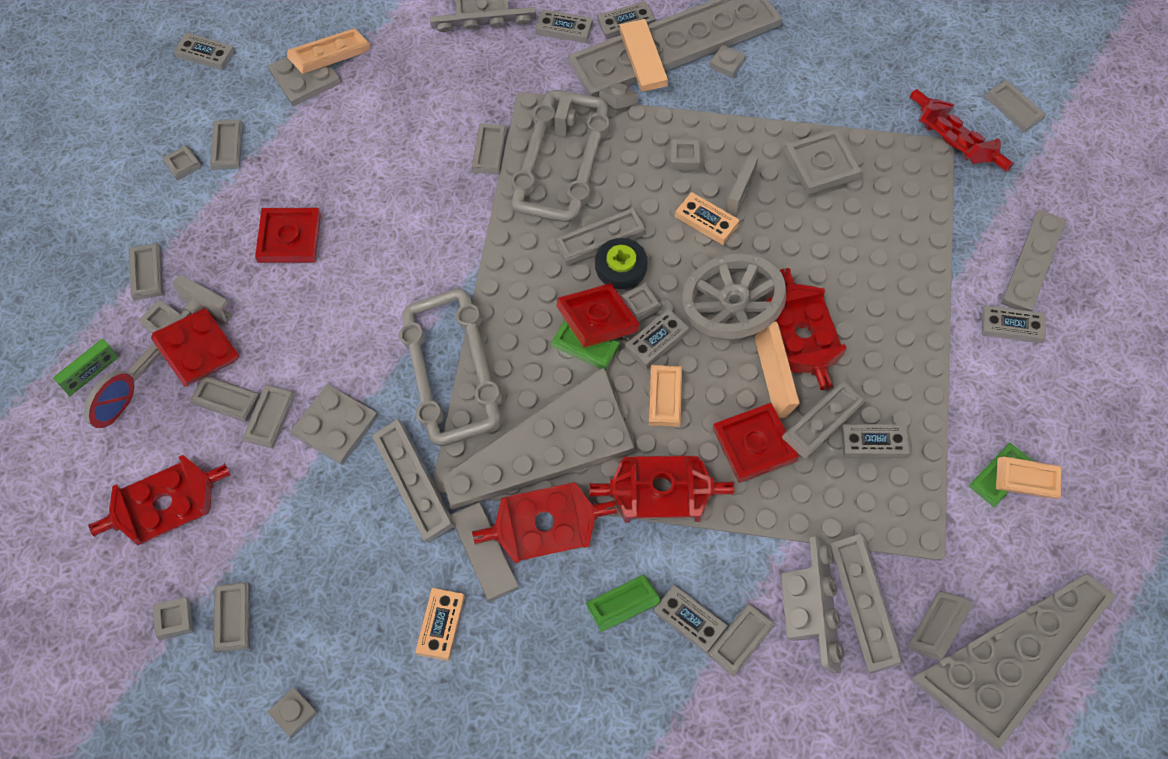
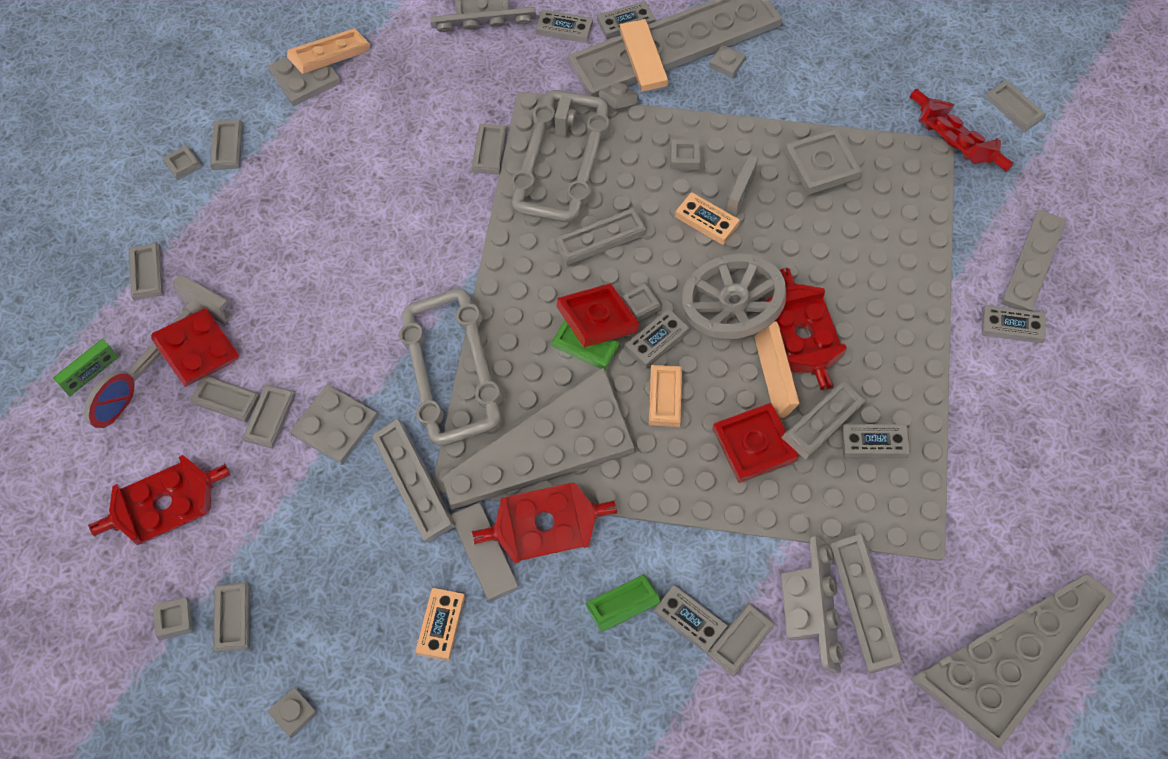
light grey plate [138,299,180,333] -> none
light grey tile [174,32,235,71] -> none
red plate [255,208,321,263] -> none
red plate [590,456,734,523] -> none
black wheel [595,238,648,289] -> none
light grey tile [908,591,972,661] -> none
bright green tile [969,442,1034,507] -> none
light nougat tile [996,456,1062,499] -> none

